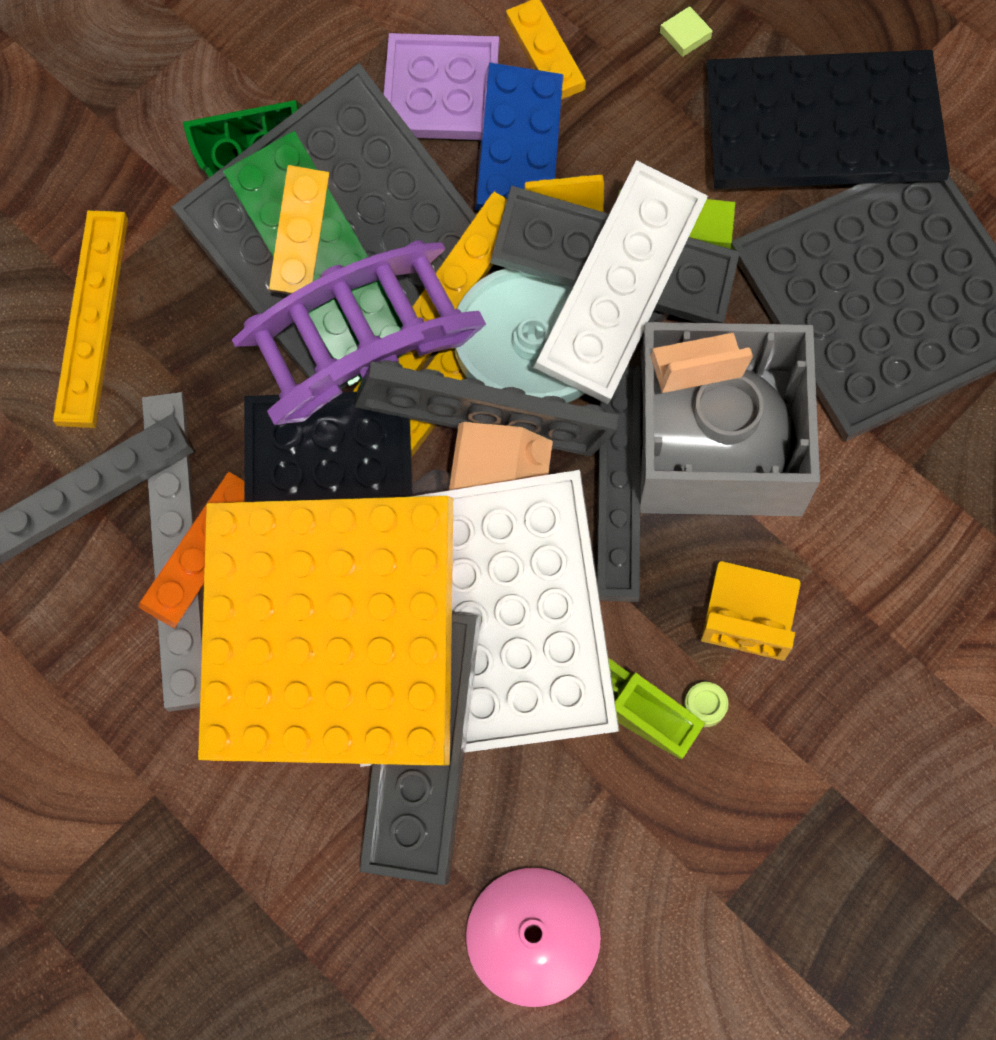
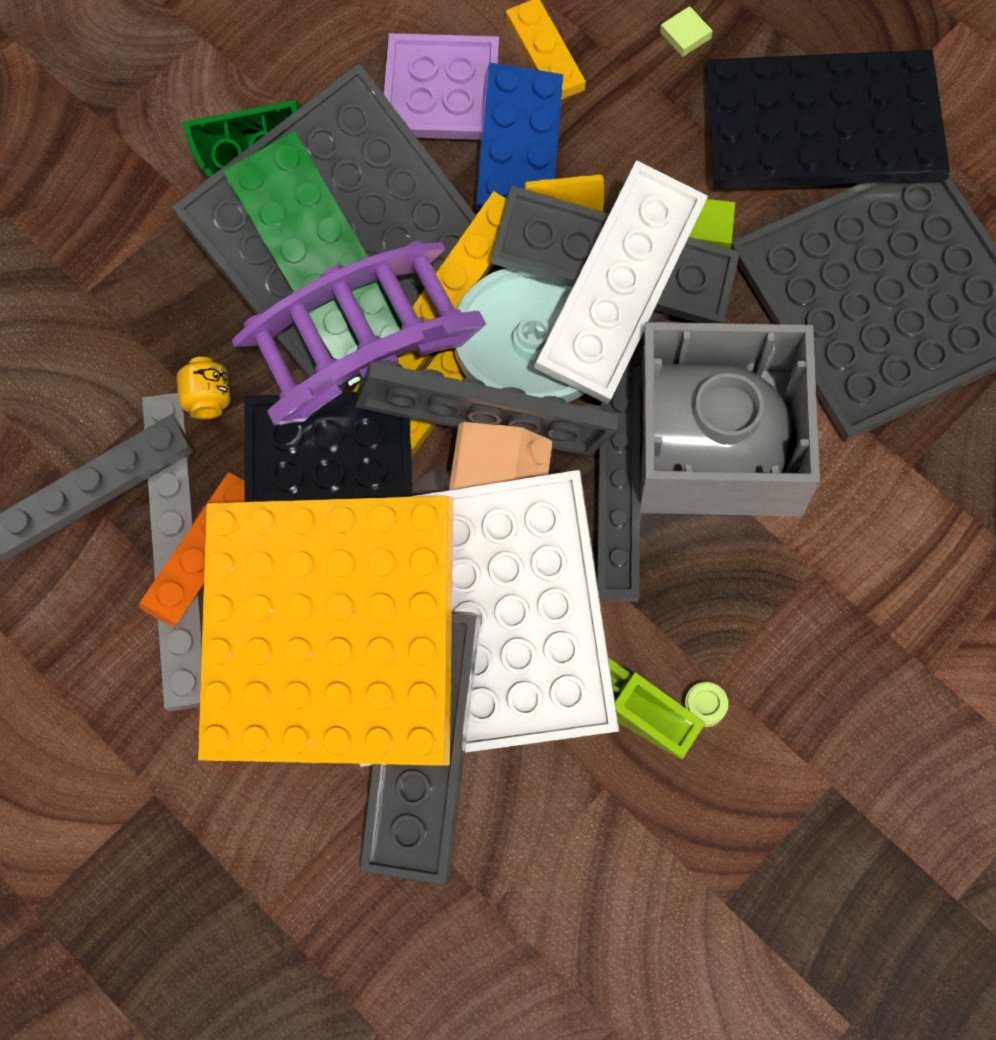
yellow tile [53,210,128,428] -> none
yellow plate [269,165,329,295] -> none
bright pink dish [466,868,601,1007] -> none
light nougat panel [650,333,753,393] -> none
yellow bracket [701,561,800,661] -> none
none -> yellow head [176,357,231,419]

